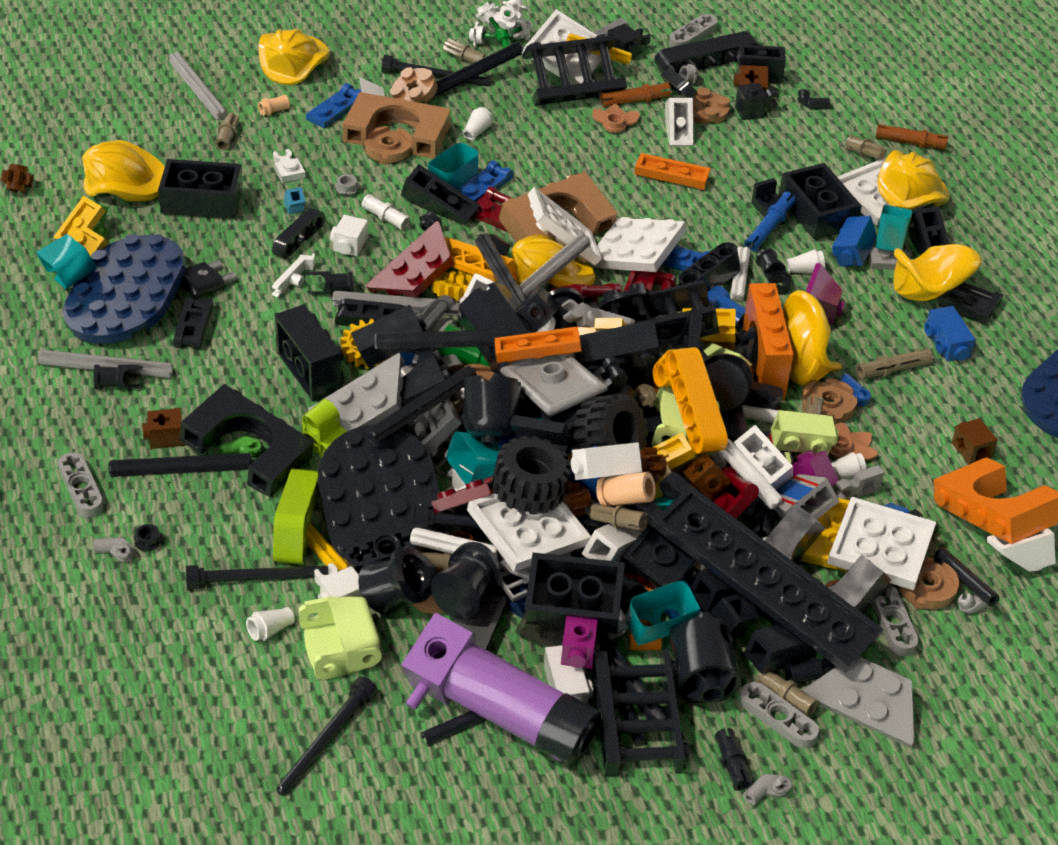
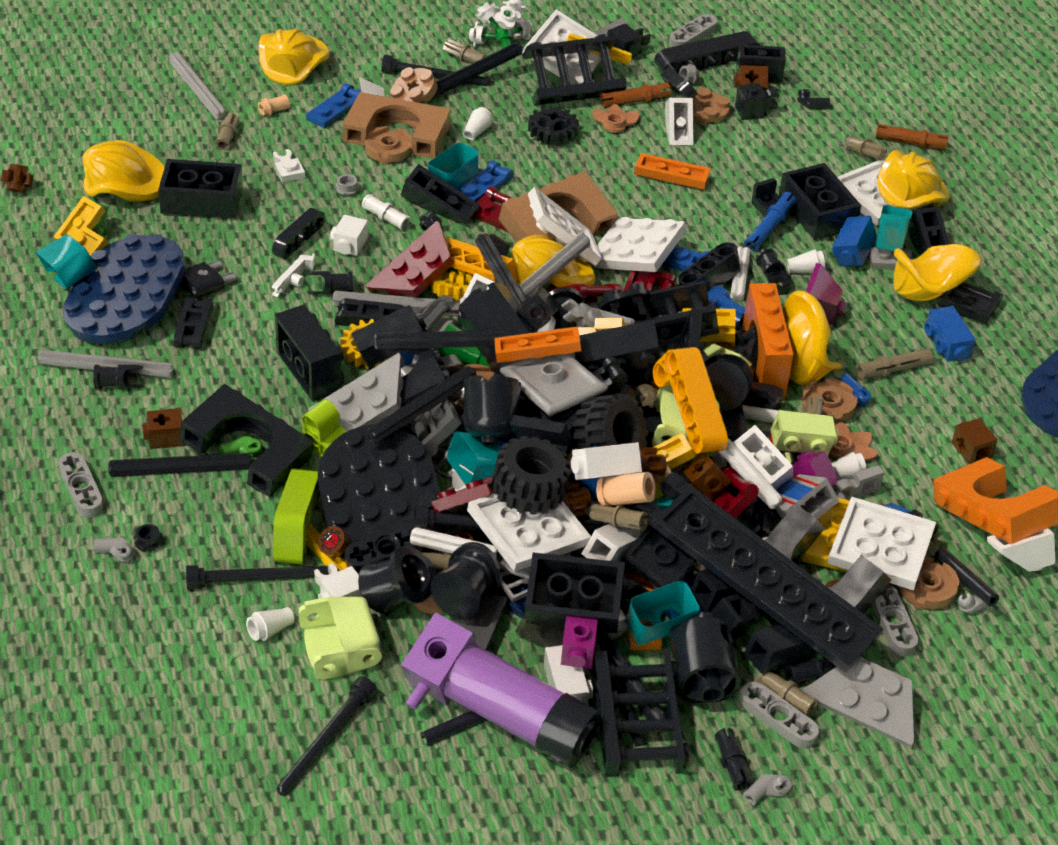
dark azure piece [284,187,306,214] -> none
none -> reddish brown tile [318,526,349,558]
none -> black gear [528,106,579,145]

